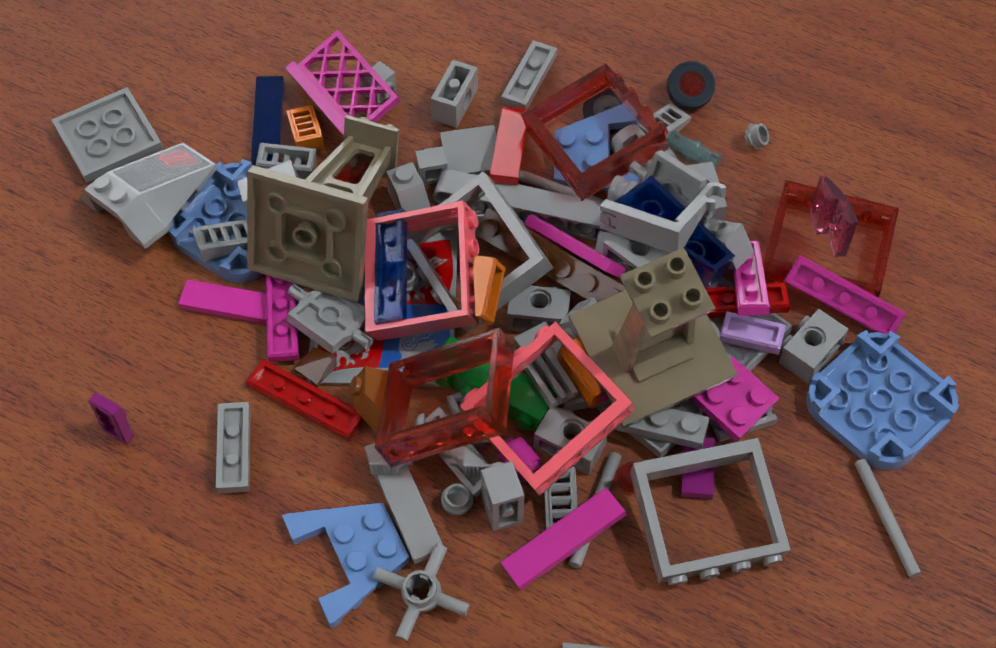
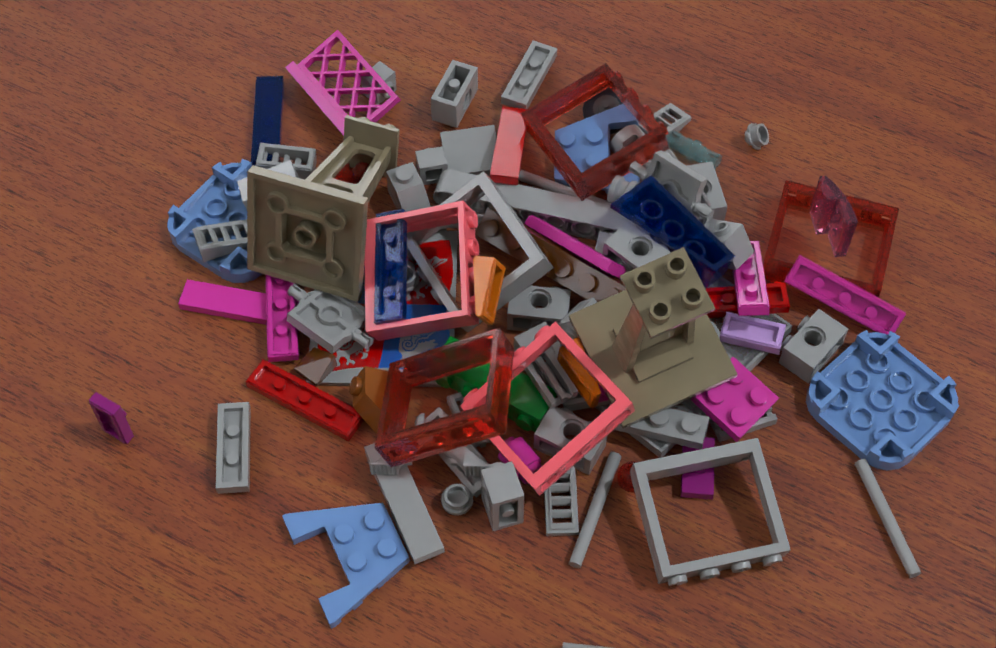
light grey plate [52,87,163,183] -> none
light grey wedge [80,143,217,249] -> none
orange slope [286,105,325,151] -> none
light grey bar [374,543,470,641] -> none
dark pink tile [501,487,626,591] -> none
light grey hinge [600,182,727,253] -> none
black wheel [666,61,715,111] -> none

